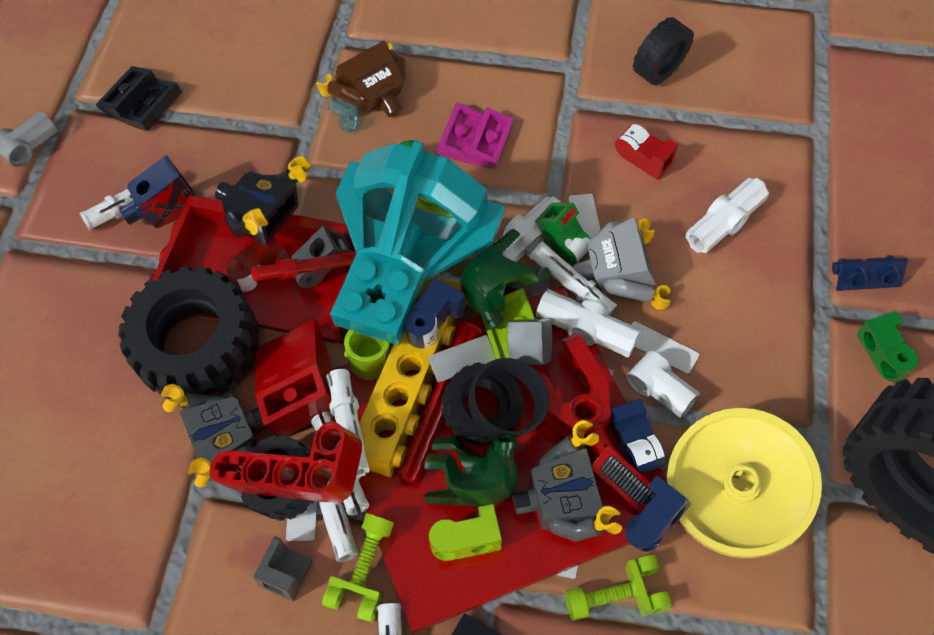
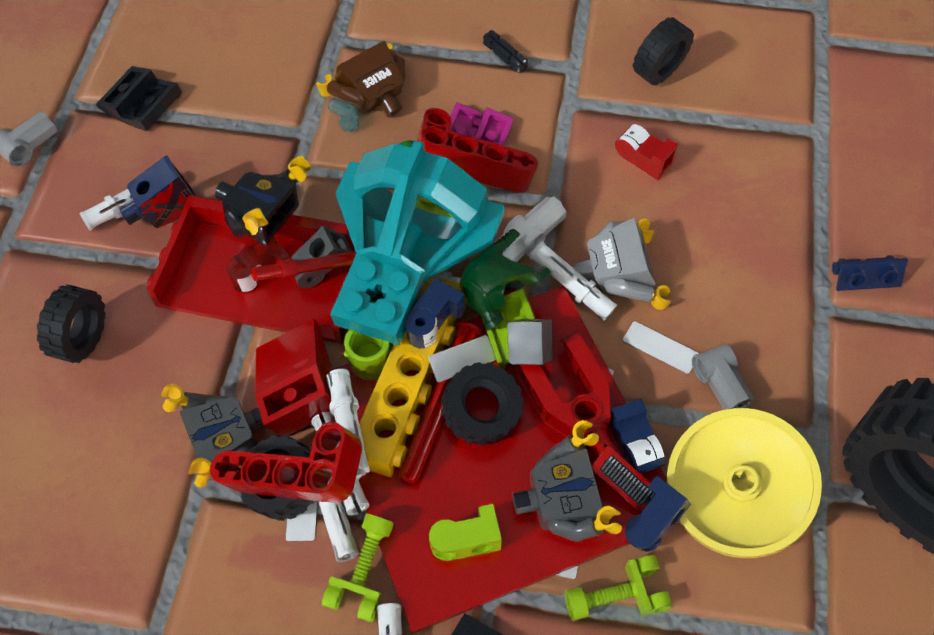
black tyre [118,266,260,399] -> none
dark grey panel [253,537,312,601] -> none
dark green piece [423,434,518,507] -> none
black tyre [468,358,549,437] -> none
green leg [535,202,591,266] -> none
white piece [536,289,642,358] -> none
white sticker [569,193,601,238] -> none
white piece [626,351,700,418] -> none
white piece [685,177,769,254] -> none
green leg [856,311,918,383] -> none
none -> black tyre [37,284,106,363]
none -> red beam [417,108,538,193]
none -> black axle [483,30,528,73]
none -> light grey piece [692,344,755,410]

